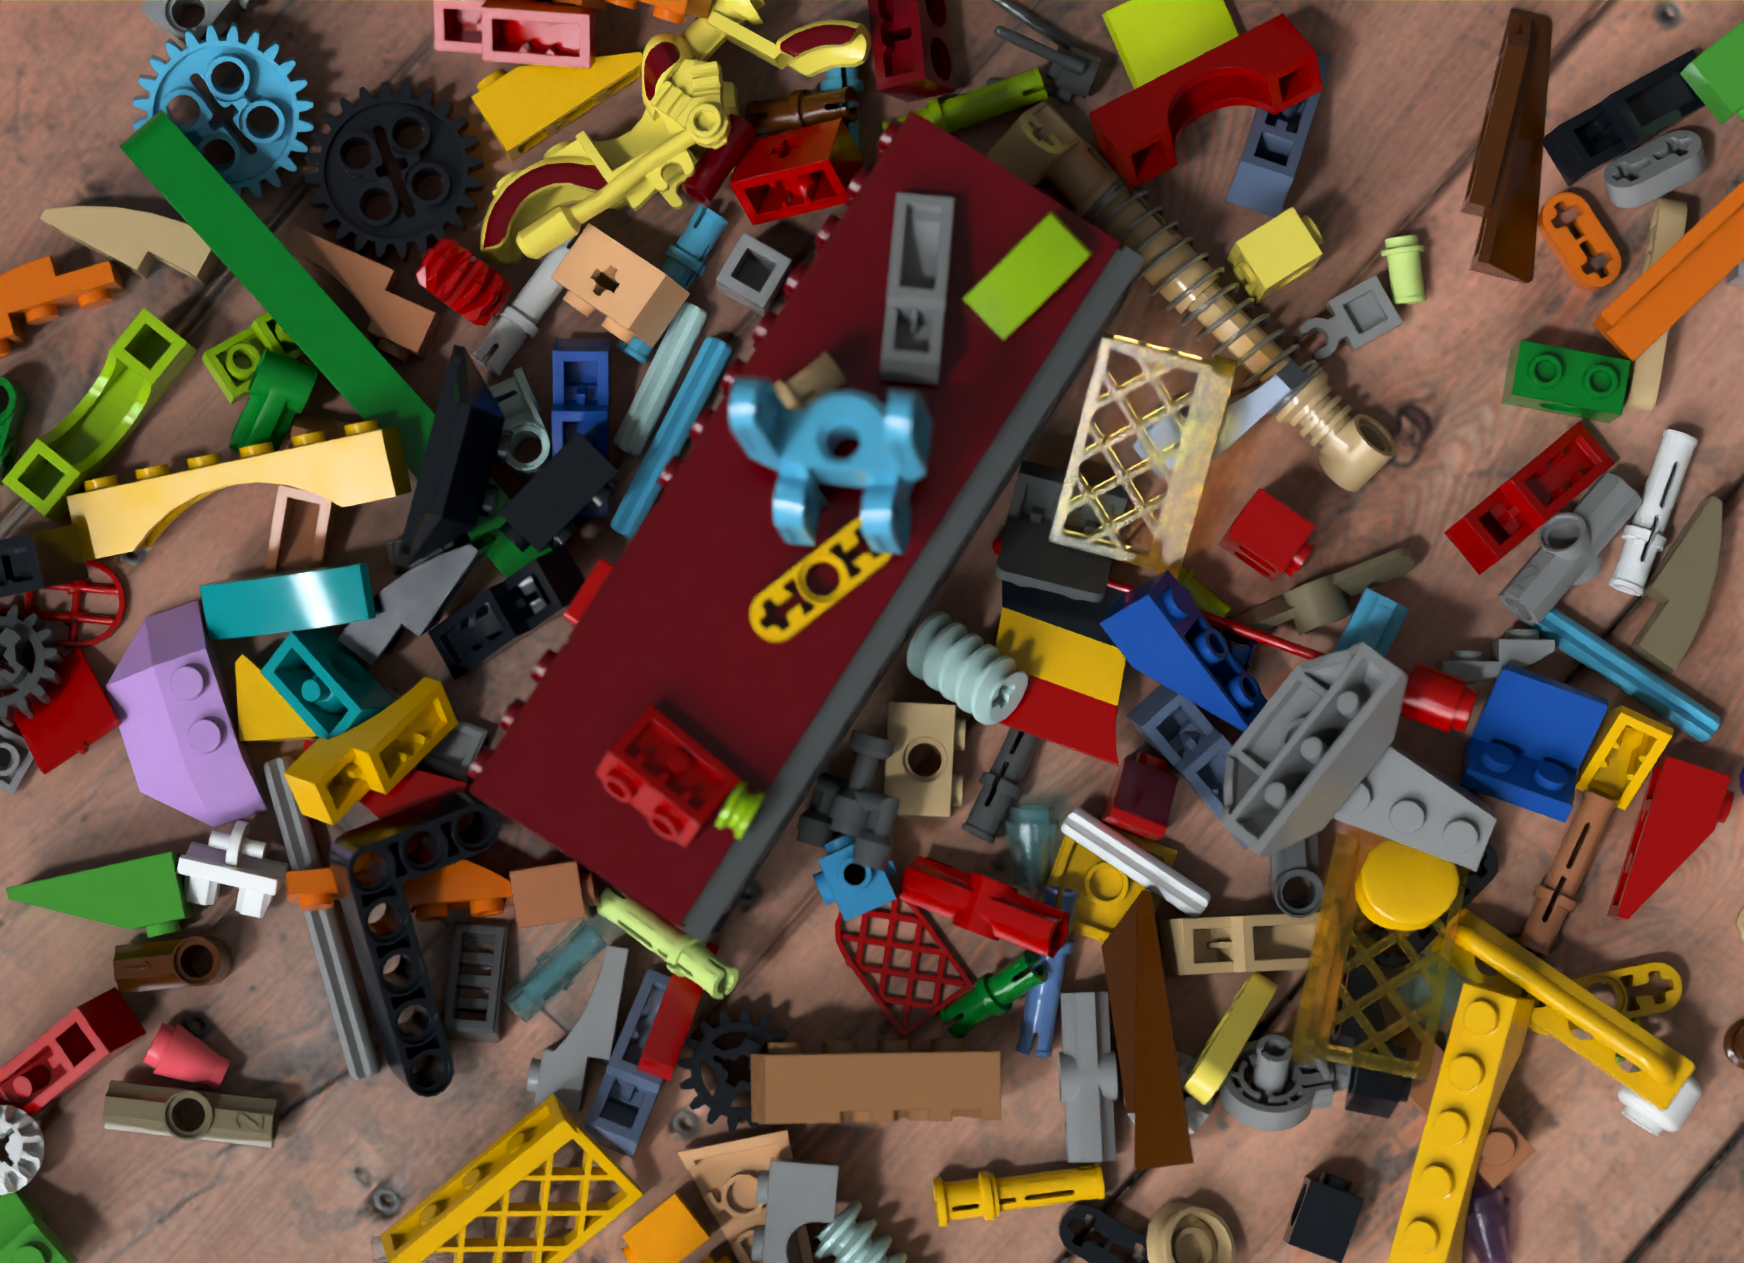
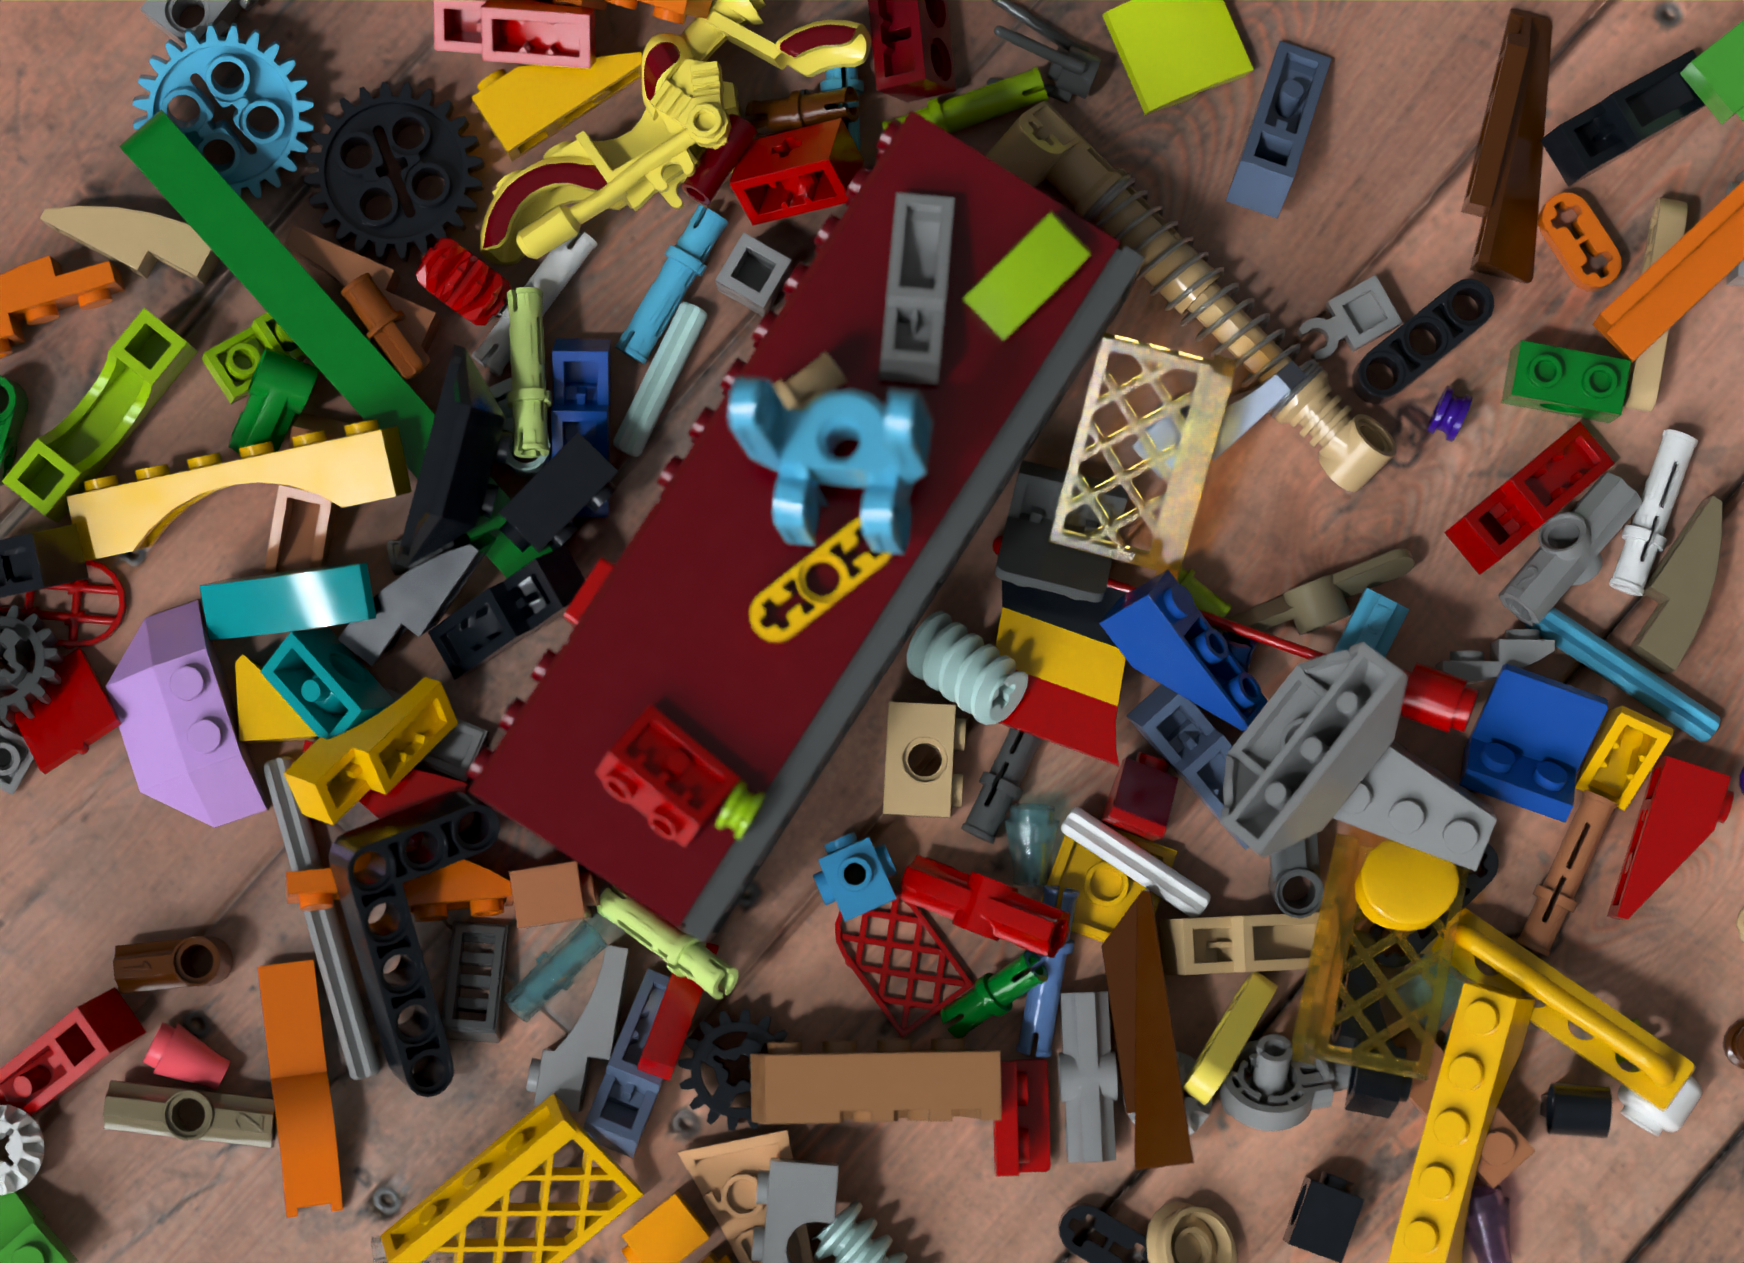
bright green slope [6,851,194,938] -> none
white hips [177,820,289,918] -> none
light nougat brick [551,223,690,348] -> none
medium azure axle [611,336,732,539] -> none
dark grey piece [796,730,900,871] -> none
yellow pin [932,1163,1105,1228] -> none
red arch [1089,13,1323,190] -> none
red brick [1218,488,1315,582] -> none
light yellow brick [1226,207,1323,307] -> none
yellowish green pin [1380,235,1427,306] -> none
yellow beam [1523,962,1682,1035] -> none
light grey beam [1603,130,1707,208] -> none
none -> orange piece [257,959,343,1218]
none -> dark orange axle [341,273,430,379]
none -> yellowish green pin [507,287,552,458]
none -> red bracket [993,1059,1051,1177]
none -> black beam [1352,279,1494,404]
none -> dark purple bush [1426,386,1473,442]
none -> black piece [1540,1082,1612,1138]

